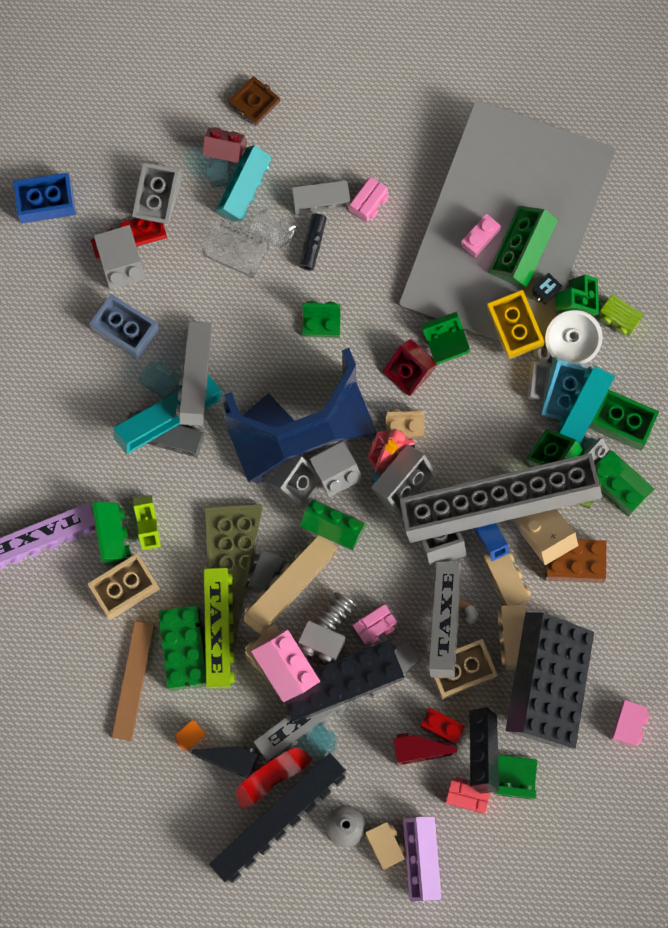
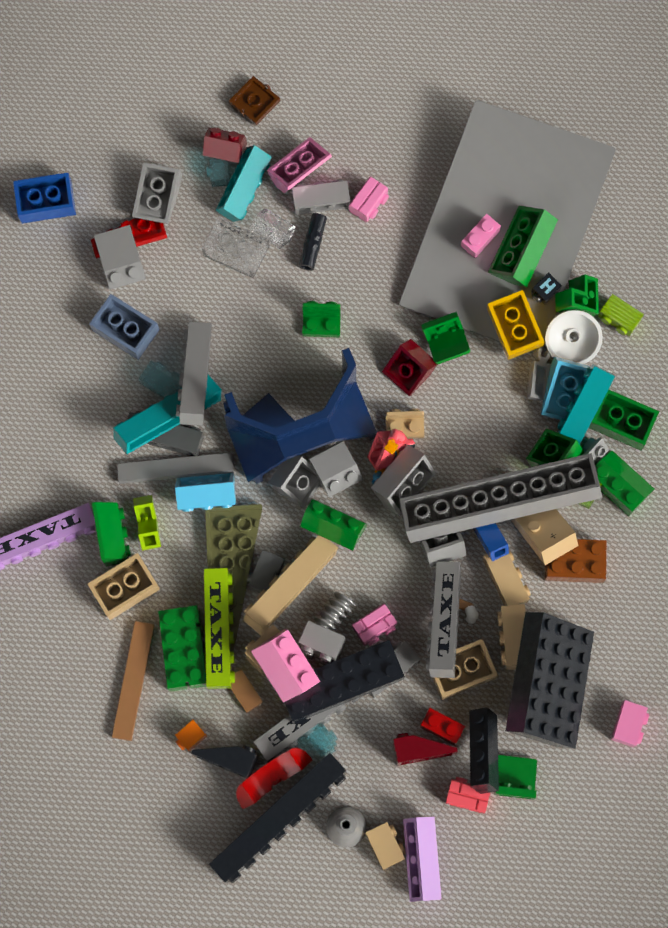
none -> light grey tile [117,453,234,484]
none -> medium azure slope [175,473,236,512]
none -> medium nougat tile [230,669,263,713]
none -> bright pink slope [267,137,332,193]

